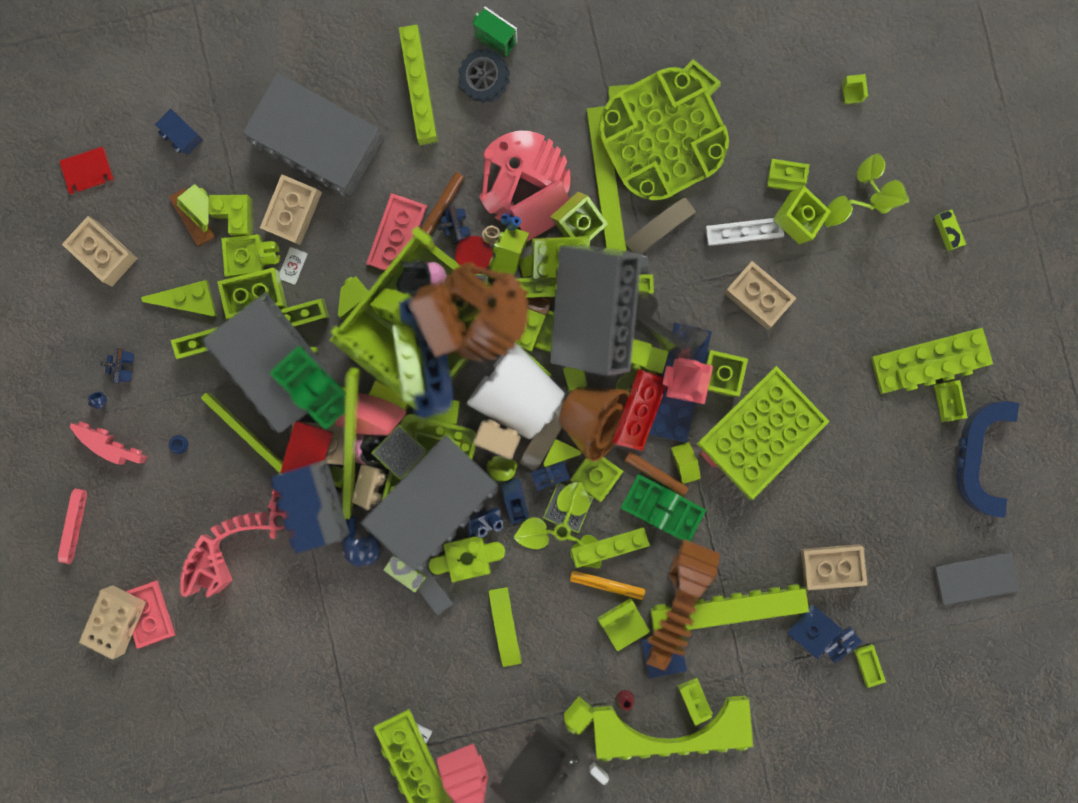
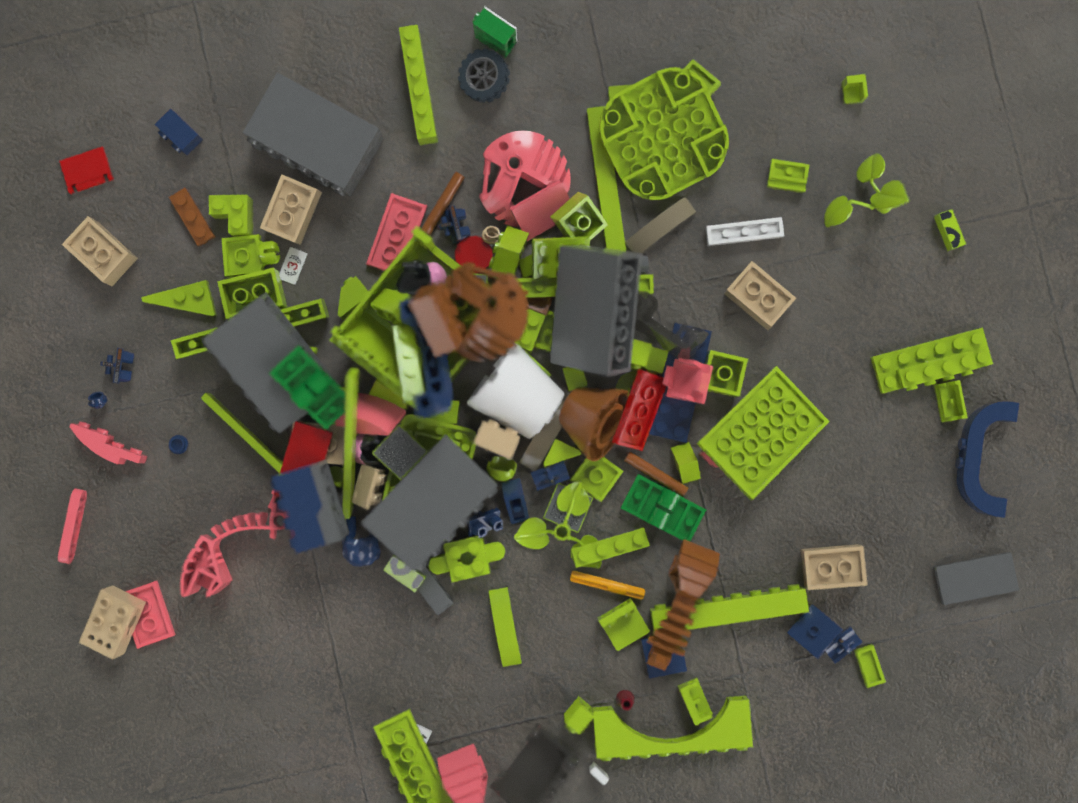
lime slope [177,184,209,232] -> none
blue arm [500,214,521,230] -> none
lime brick [773,186,831,245] -> none

